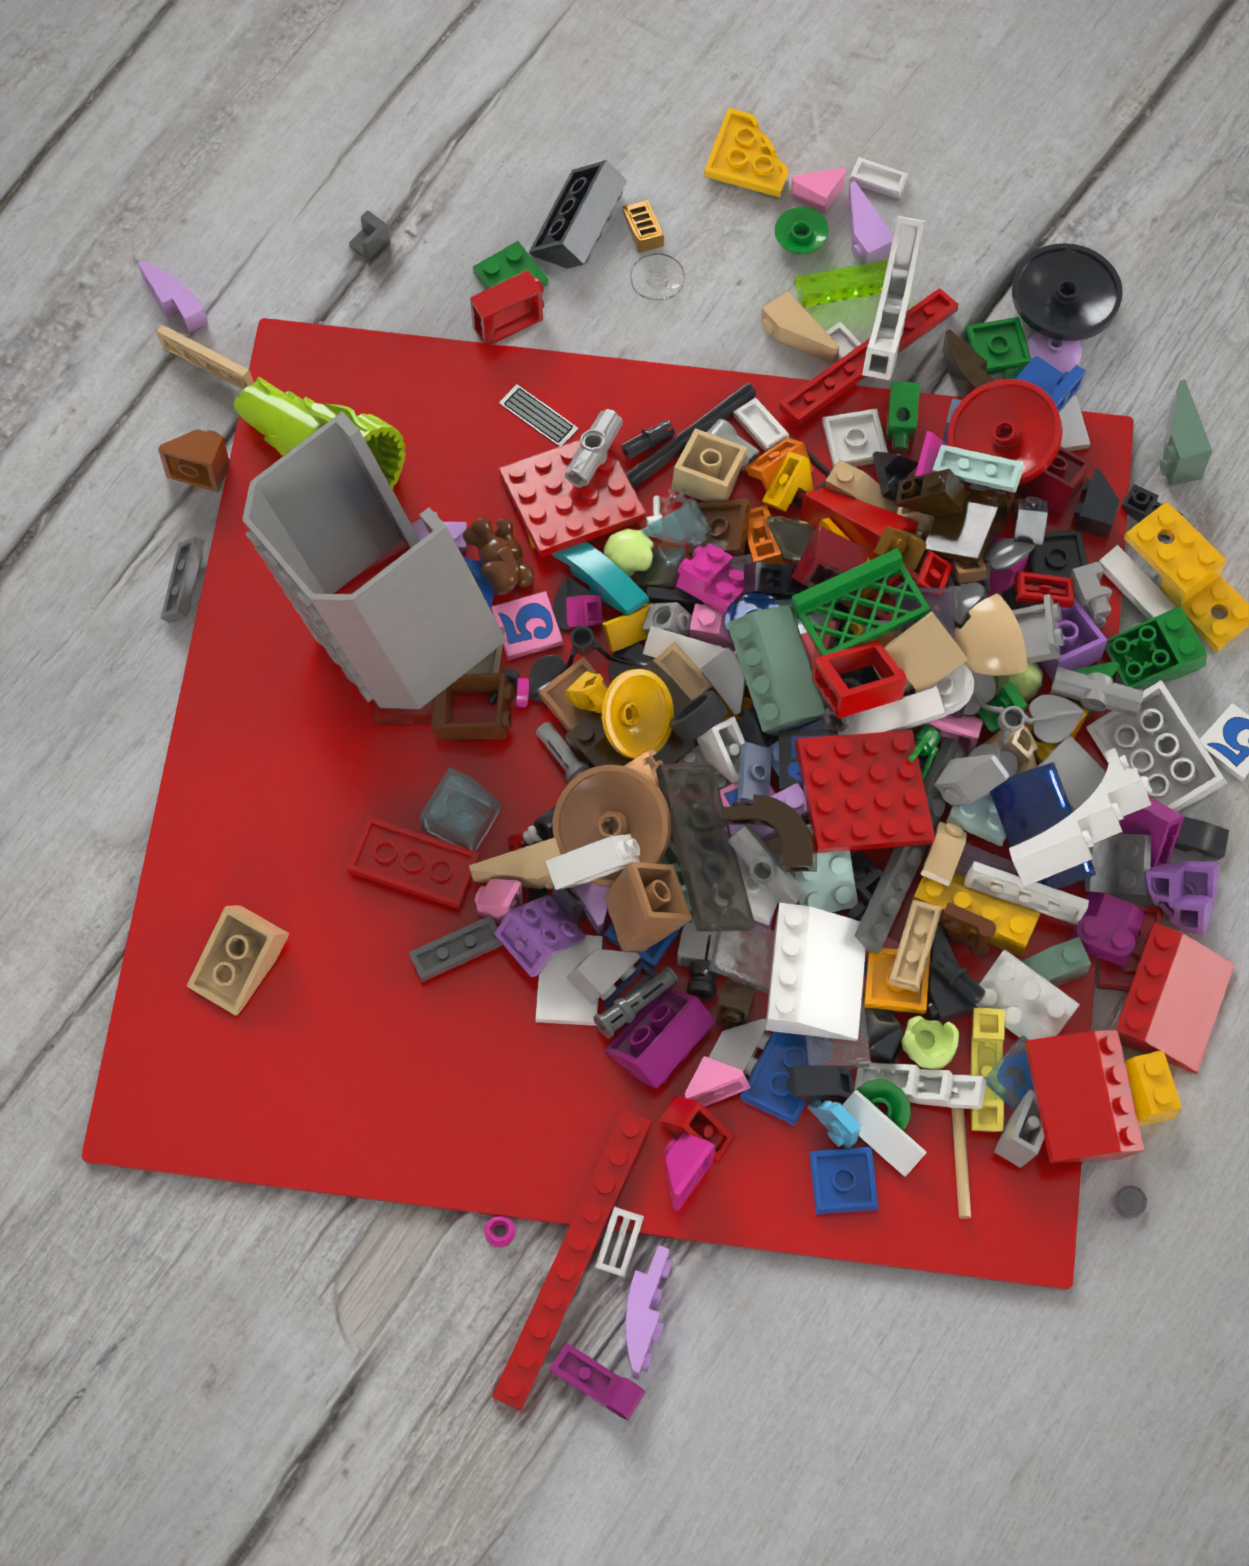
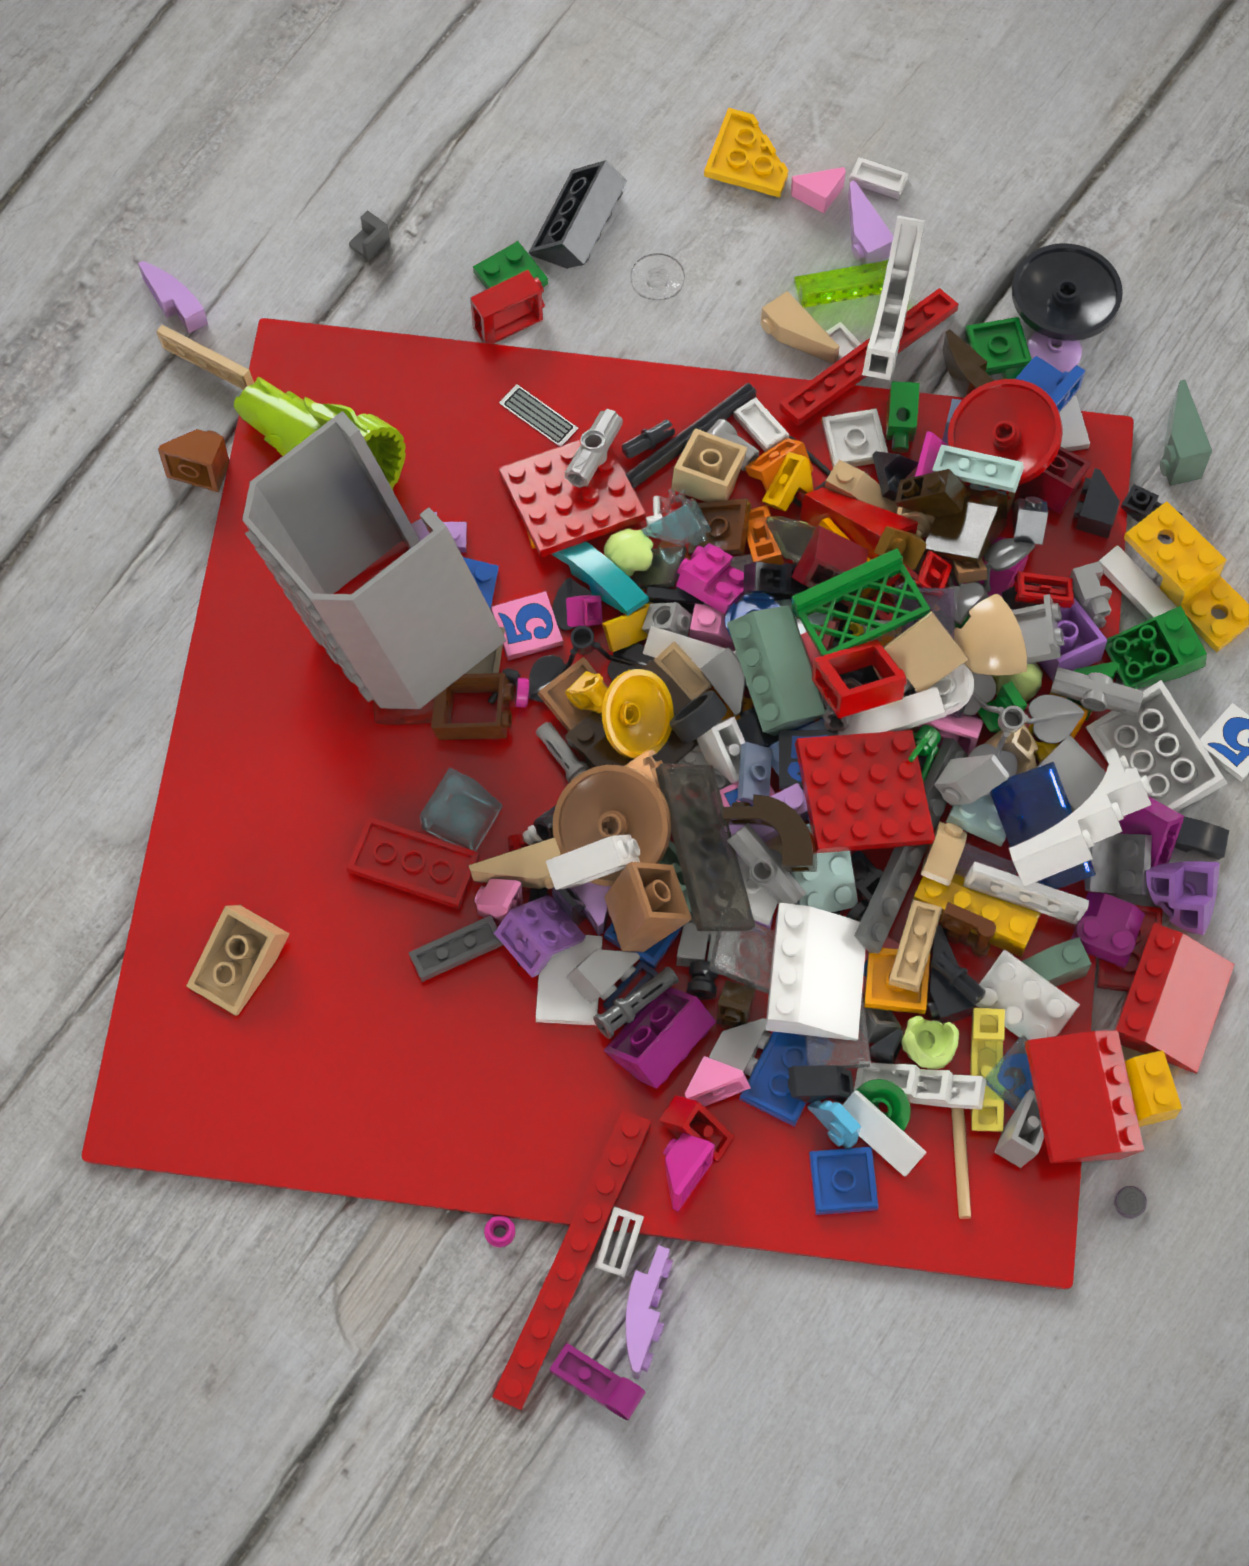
flat silver plate [161,537,205,623] -> none
reddish brown animal [462,517,534,595] -> none
pearl gold slope [622,200,664,253] -> none
green dish [774,207,829,254] -> none
black tile [1027,529,1088,587] -> none

